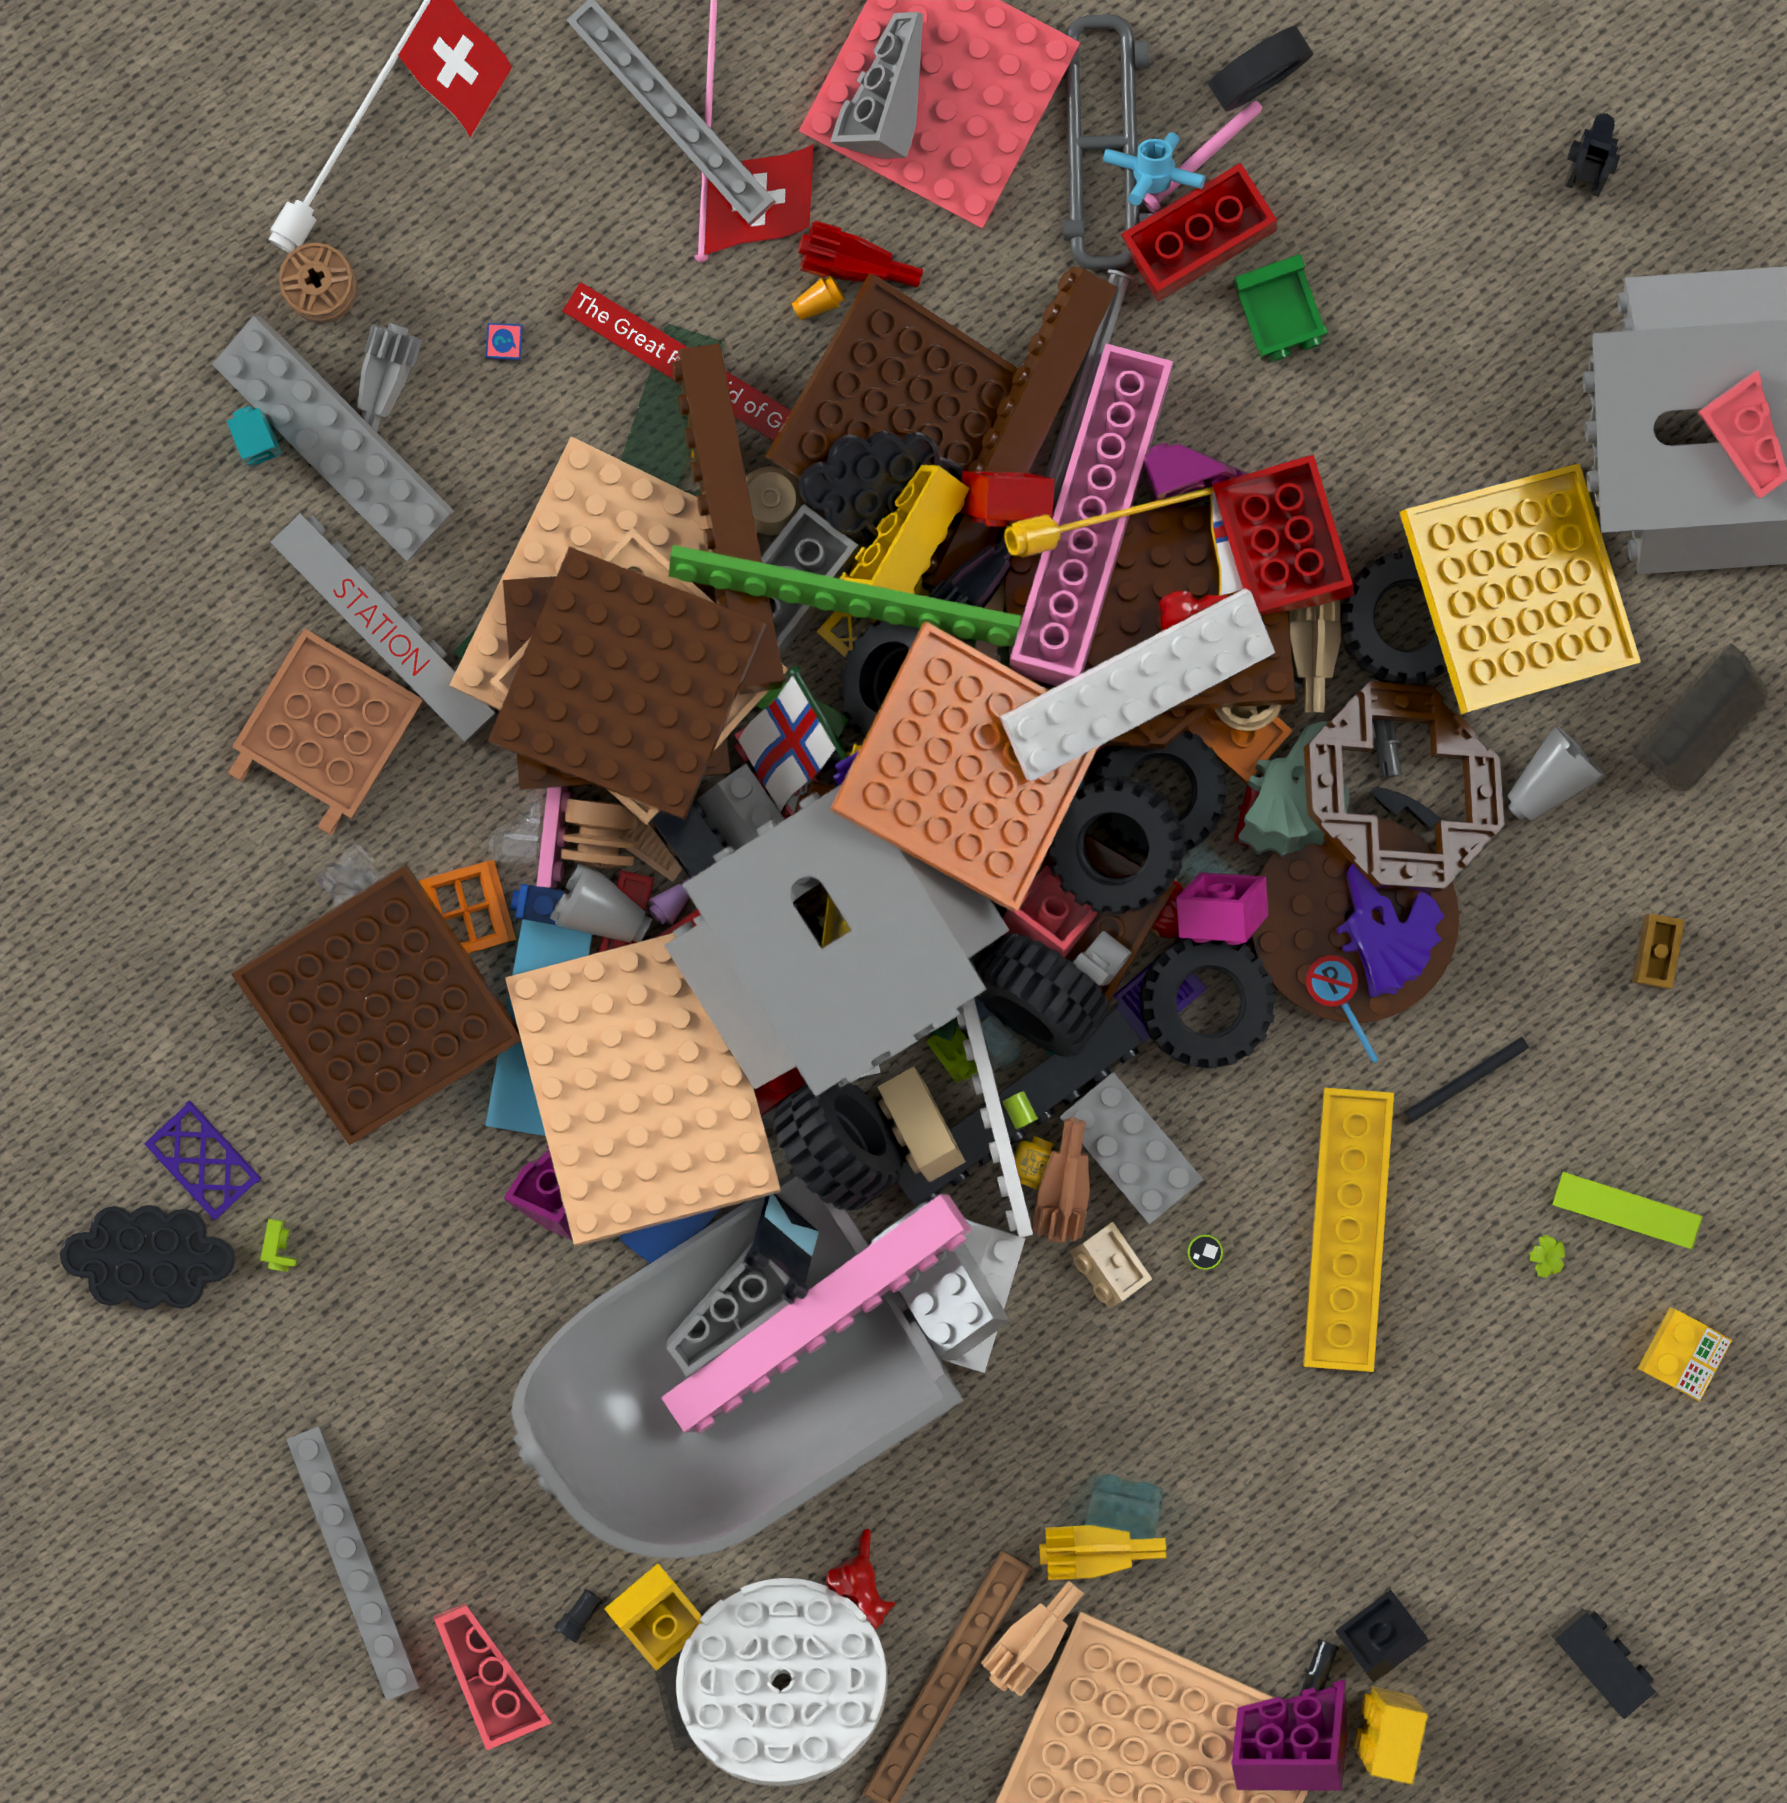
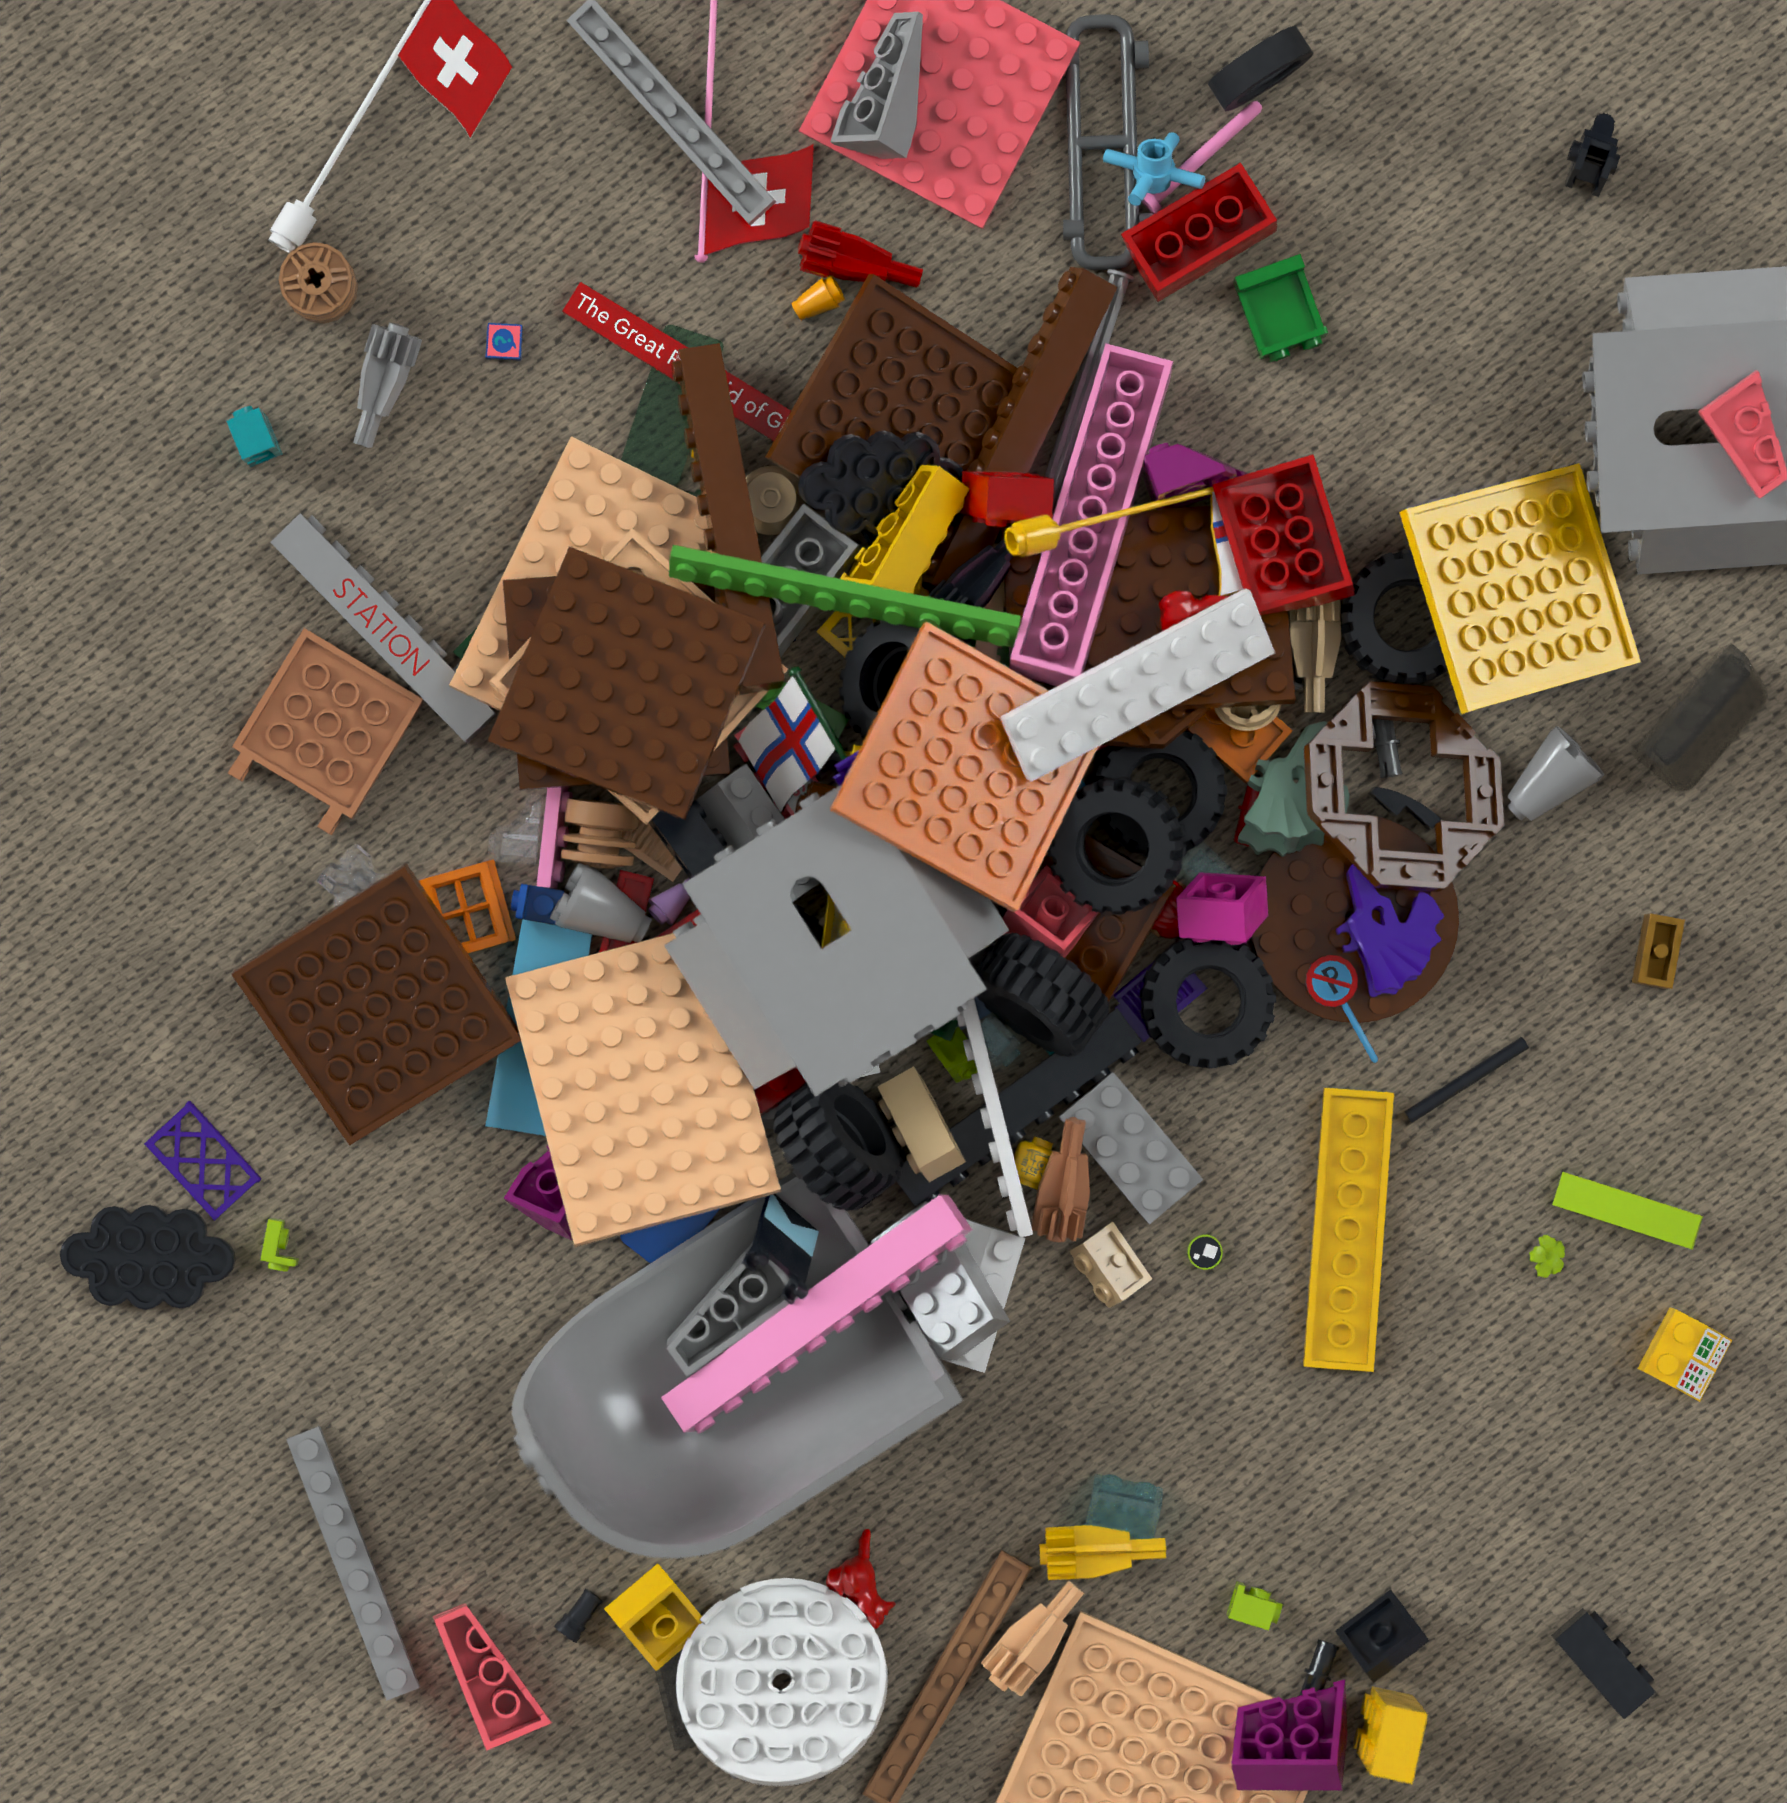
light grey plate [212,314,455,561] -> none
lime hinge [1002,1091,1038,1130] -> none
light grey plate [1073,931,1132,986] -> none
none -> lime brick [1226,1581,1283,1631]

